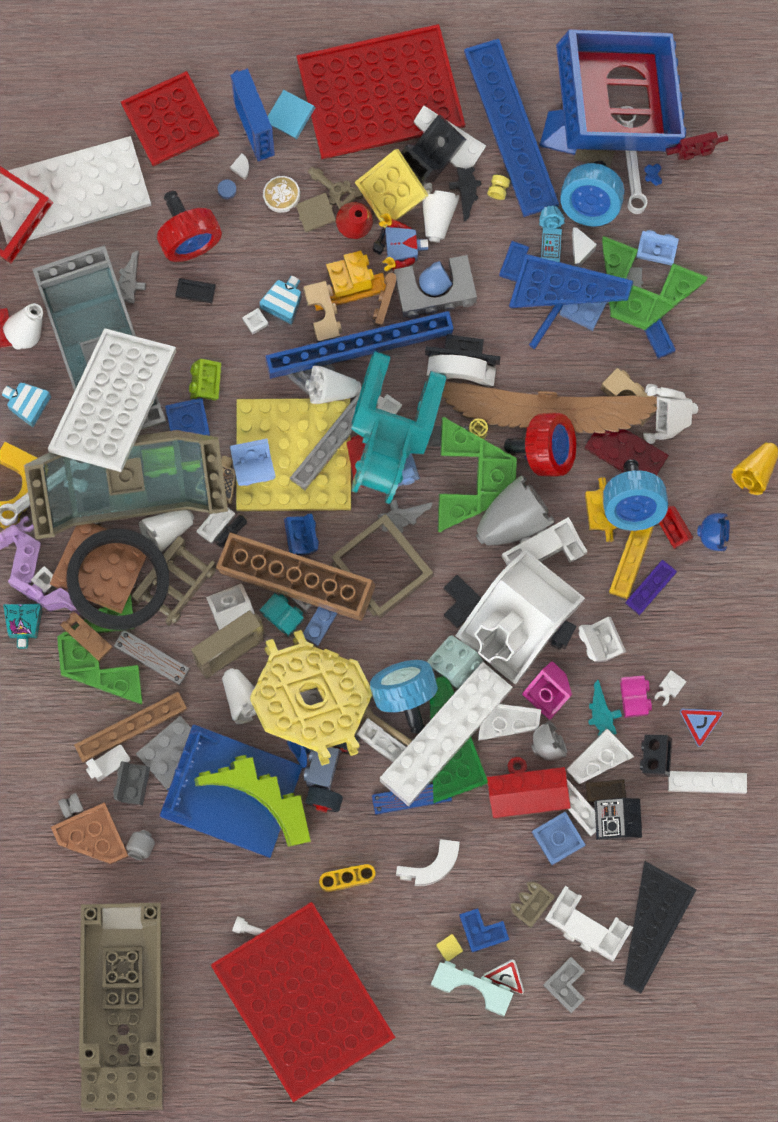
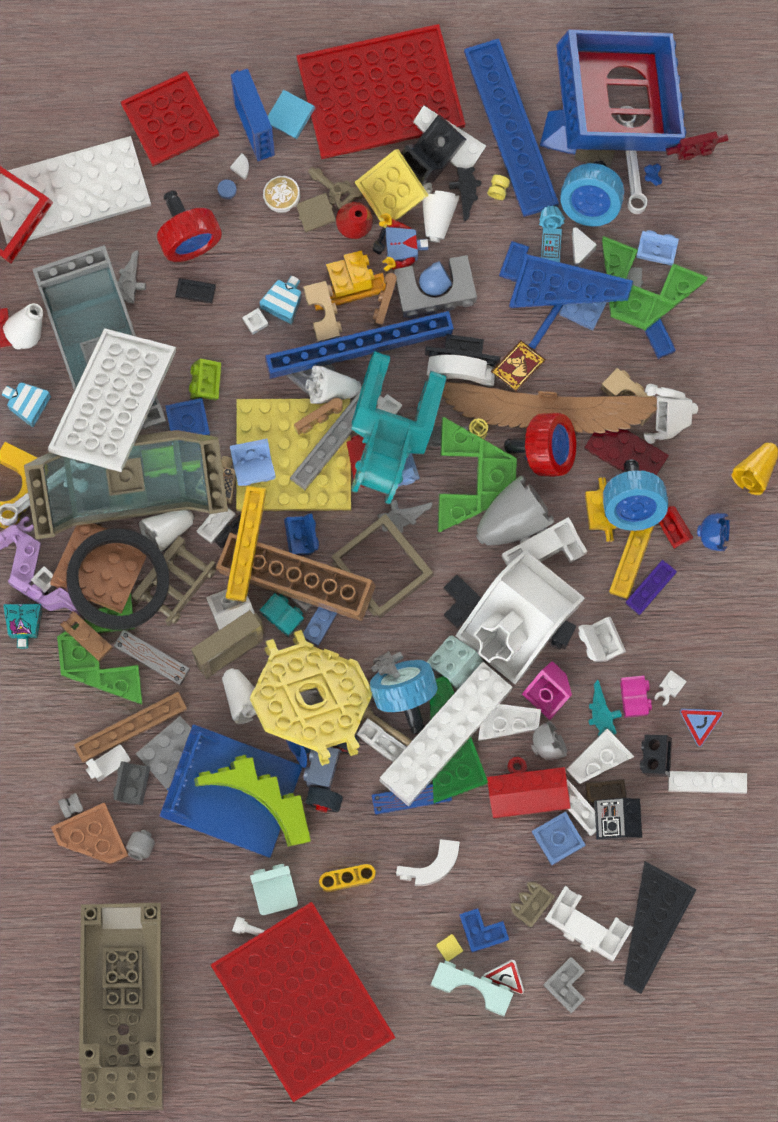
none -> yellow plate [226,486,267,602]
none -> light aqua bracket [250,864,298,915]
none -> medium nougat plate [294,398,343,435]
none -> light grey piece [371,651,403,678]
none -> sticker [490,340,546,392]

